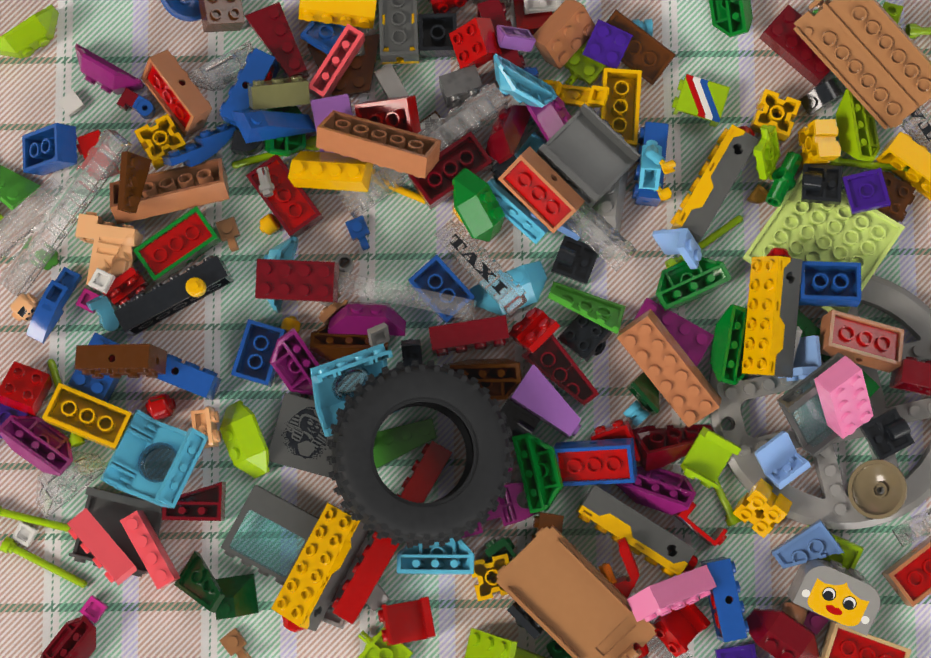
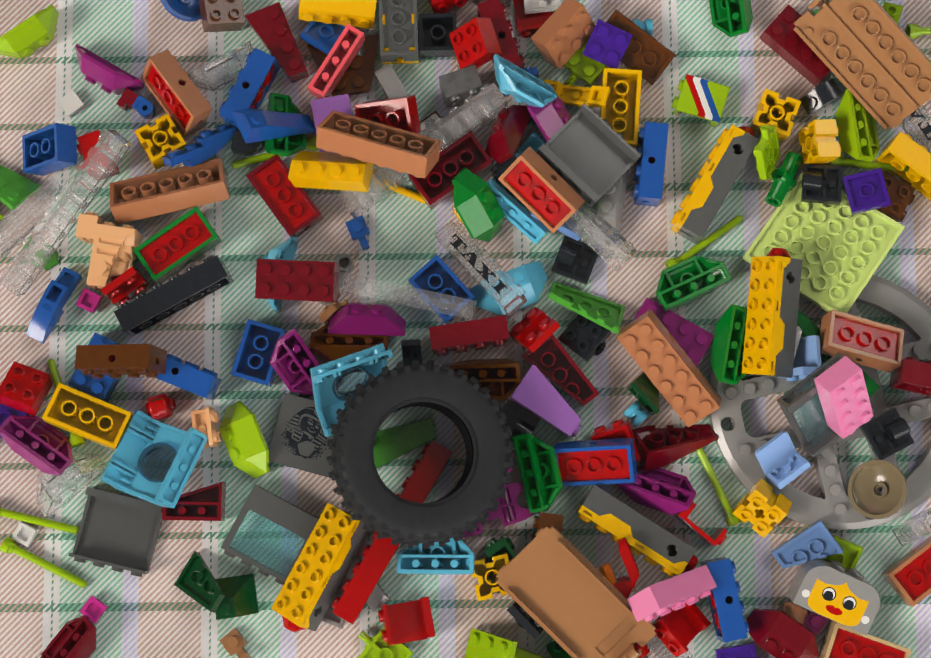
light nougat head [10,293,39,321] -> none
coral brick [67,508,137,586] -> none
medium azure leg [86,294,119,331] -> none
white tile [88,268,116,294] -> none
reddish brown wing [117,151,152,213] -> none
coral brick [120,510,180,589] -> none
yellow piece [185,277,206,297] -> none
medium nougat plate [216,216,241,252] -> none
olive wedge [247,75,310,110] -> none
light grey animal [256,167,275,197] -> none
yellow piece [259,214,281,235] -> none
yellow piece [280,316,301,333] -> none
light grey plate [367,322,390,347] -> none
medium lavender slope [496,25,536,52] -> none
medium azure torso [639,140,676,201] -> none
light blue bracket [652,228,702,269] -> none
lime panel [680,426,741,489] -> none
pearl gold tile [747,184,769,204] -> none
blue brick [799,261,861,307] -> none

